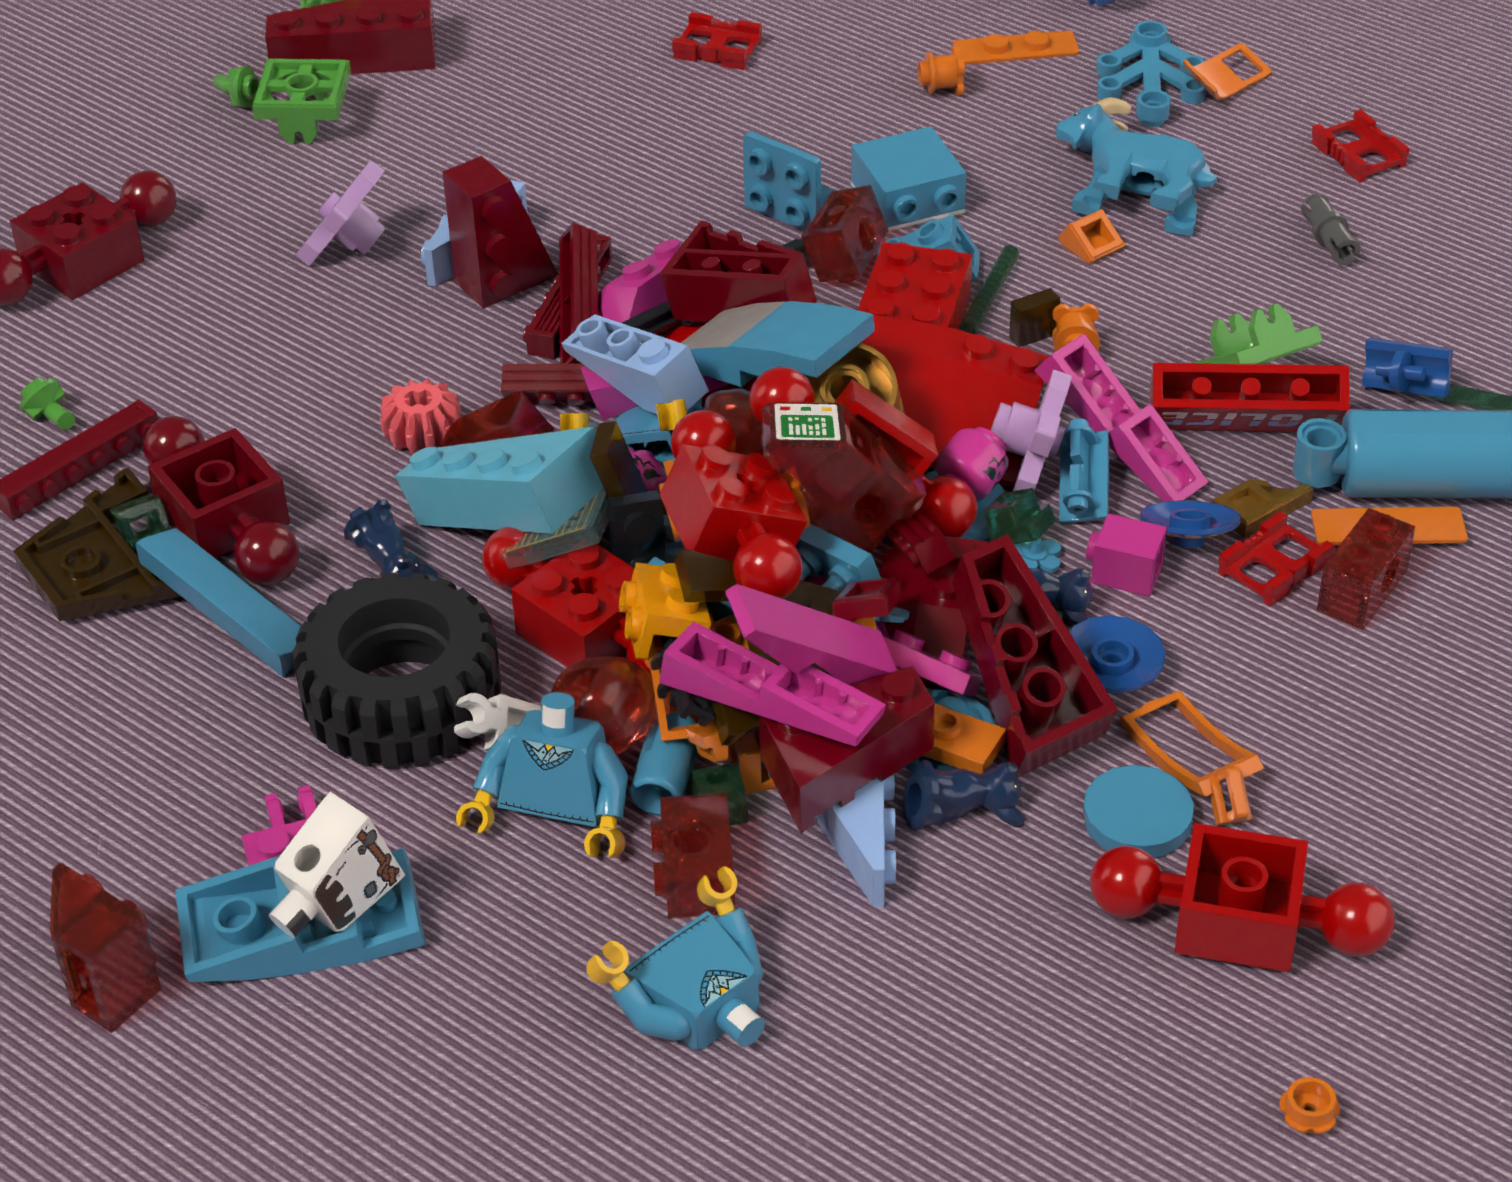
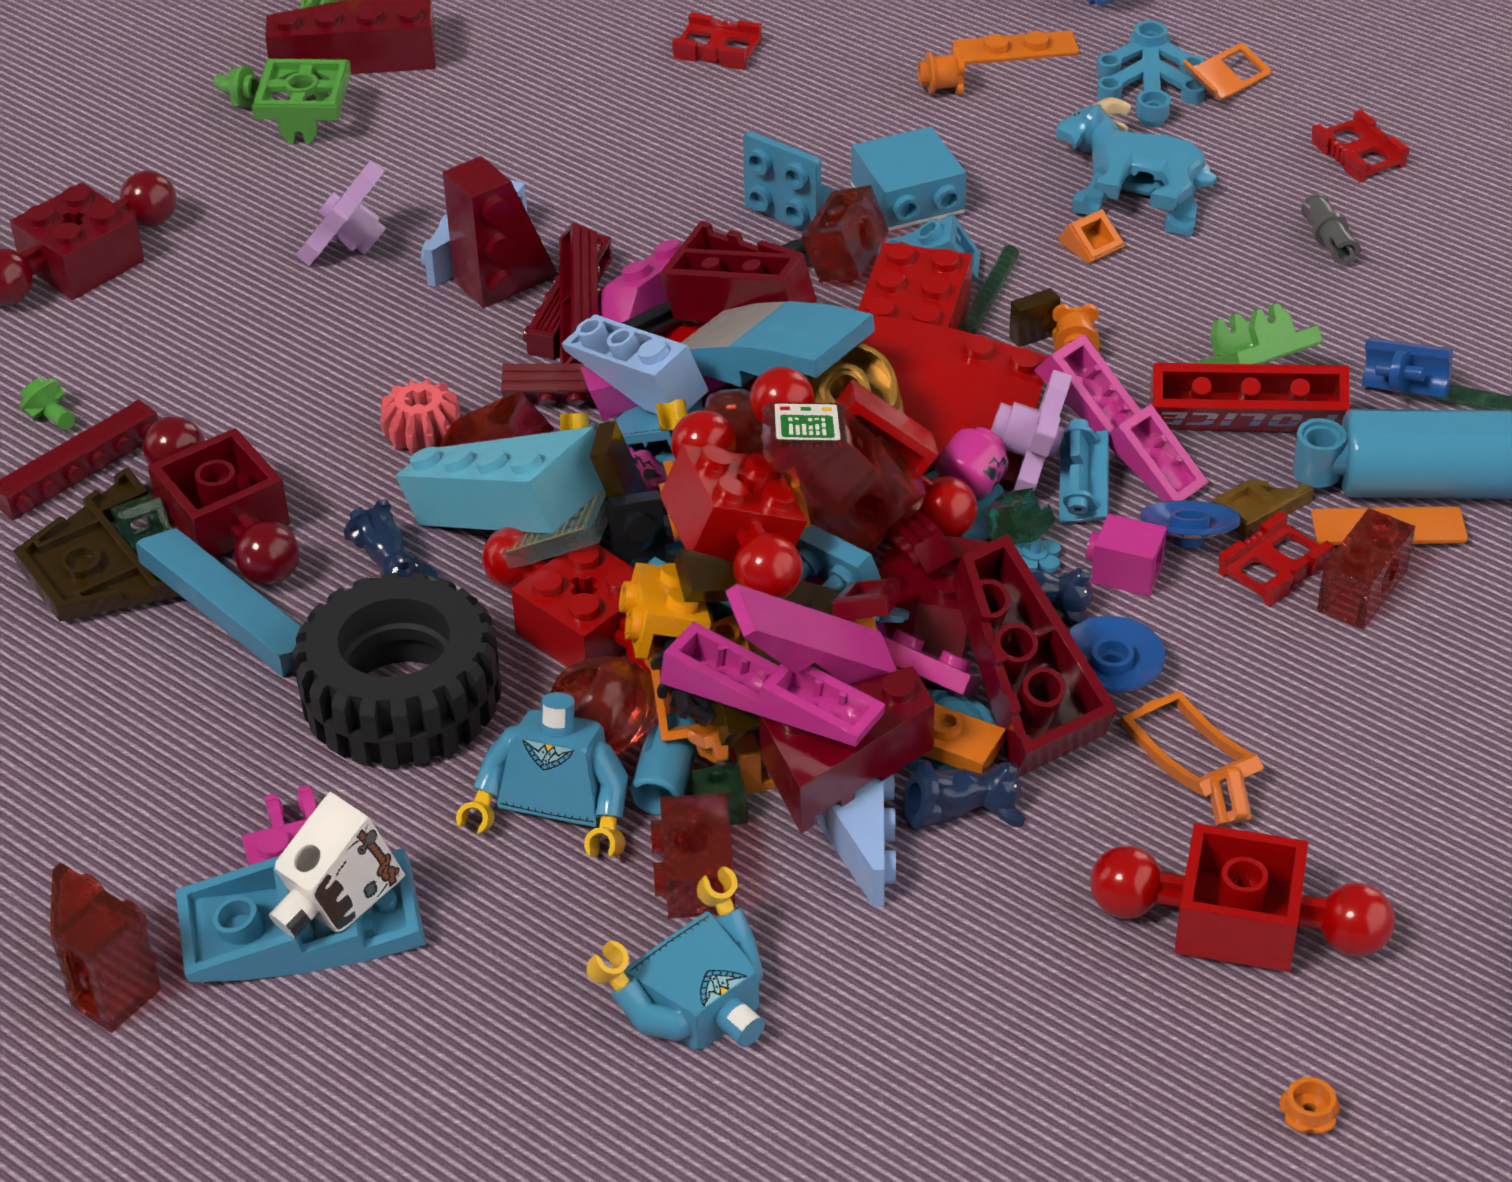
white plate [454,693,541,751] -> none
dark azure tile [1083,765,1194,858] -> none

